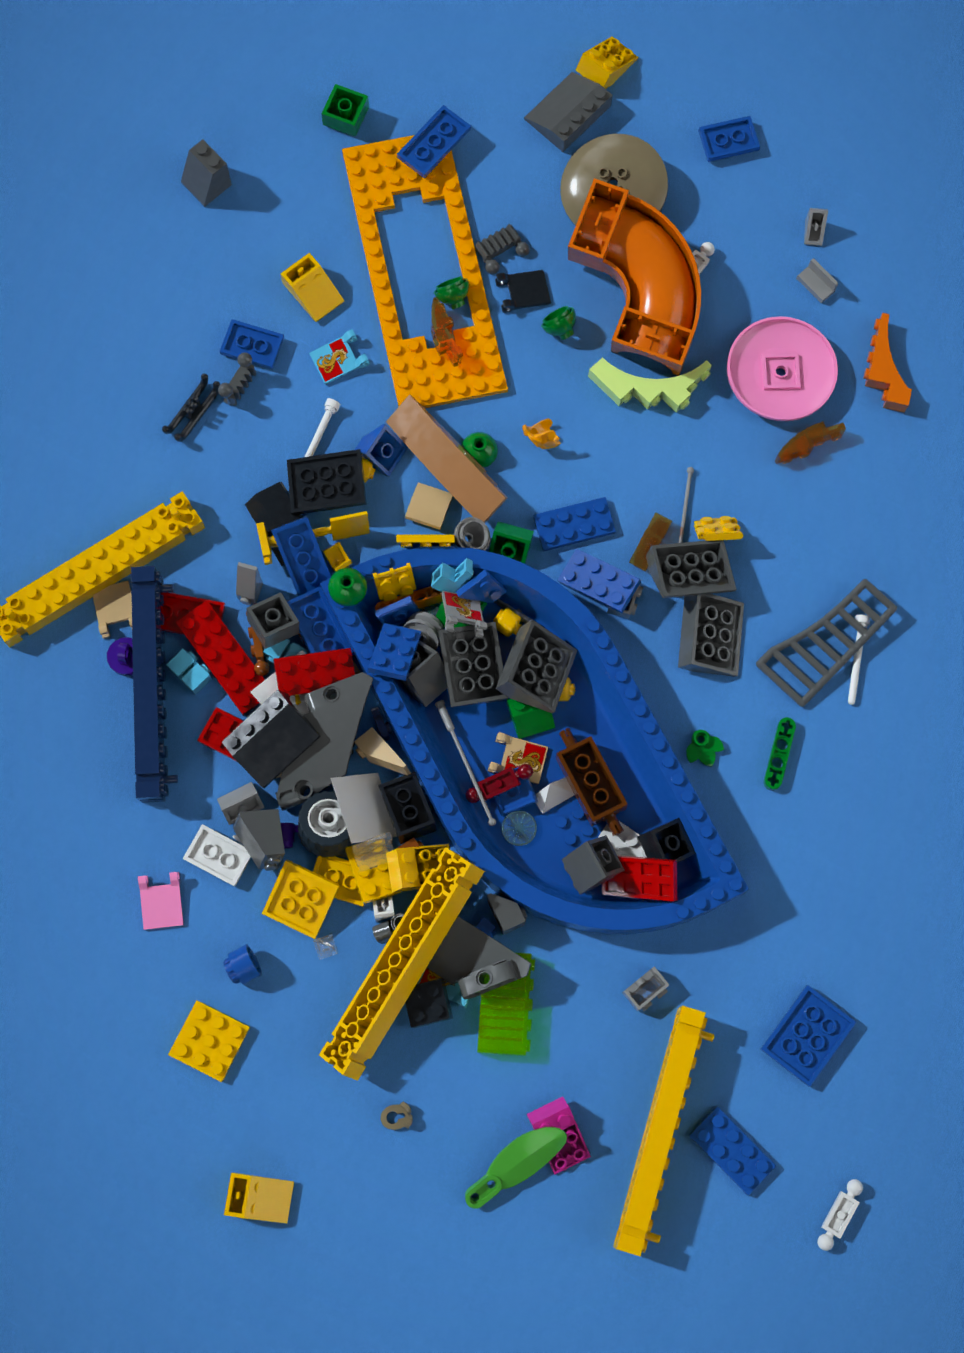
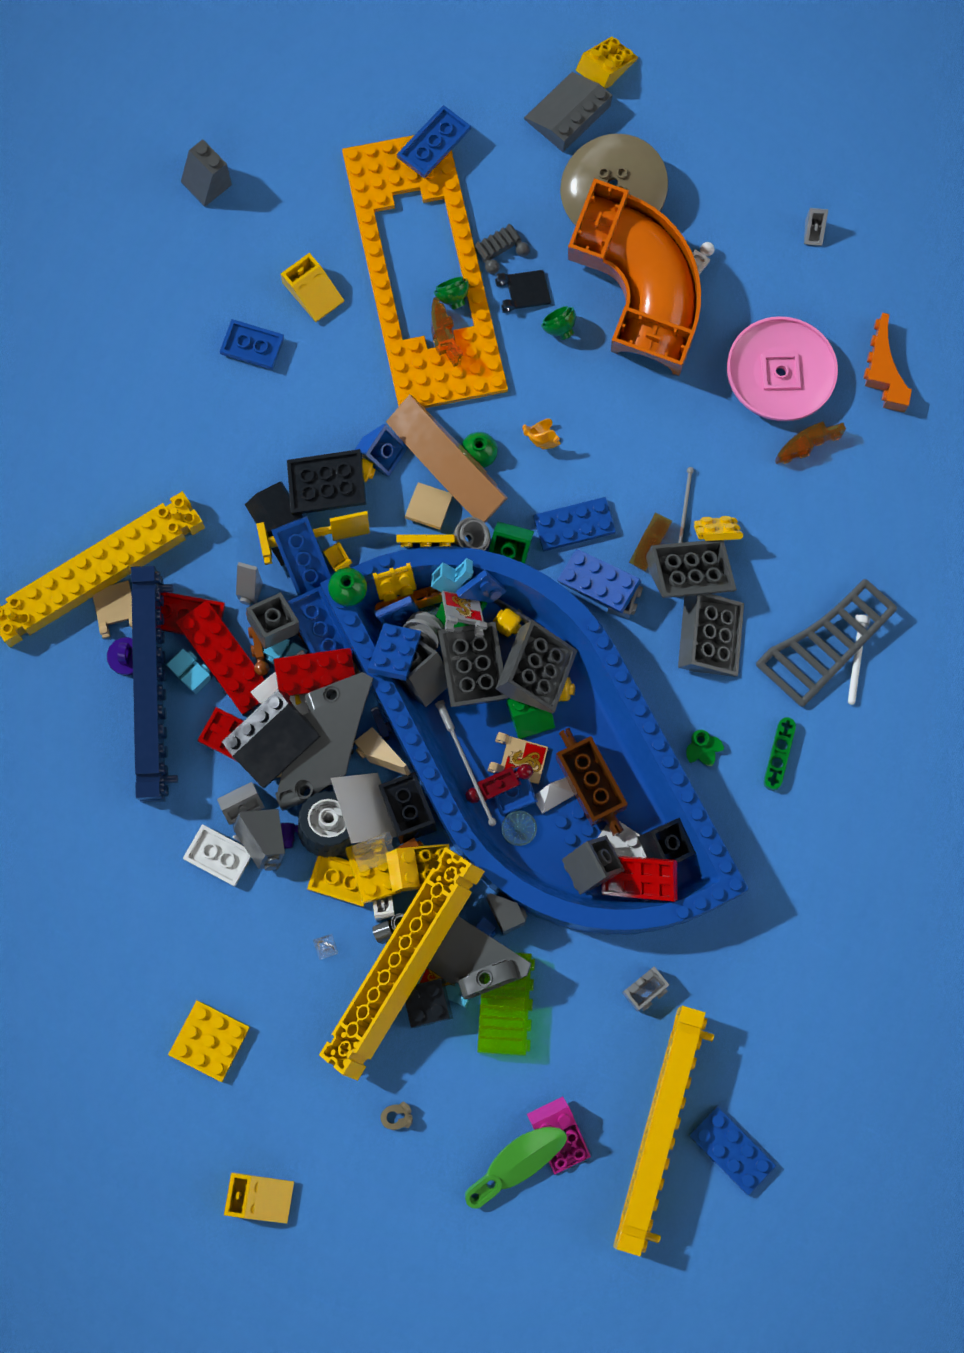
bright pink flag [138,872,184,930] -> none
black piece [162,373,220,442] -> none
dark grey gear [218,352,256,406] -> none
blue piece [223,944,262,984] -> none
yellow plate [262,860,340,939] -> none
white piece [305,398,341,457] -> none
flag [309,329,370,385] -> none
green brick [321,84,369,137] -> none
yellowish green arch [588,357,712,412] -> none
blue plate [698,116,760,162] -> none
blue plate [760,985,856,1087] -> none
light grey panel [796,258,838,303] -> none
white plate [817,1179,863,1251] -> none

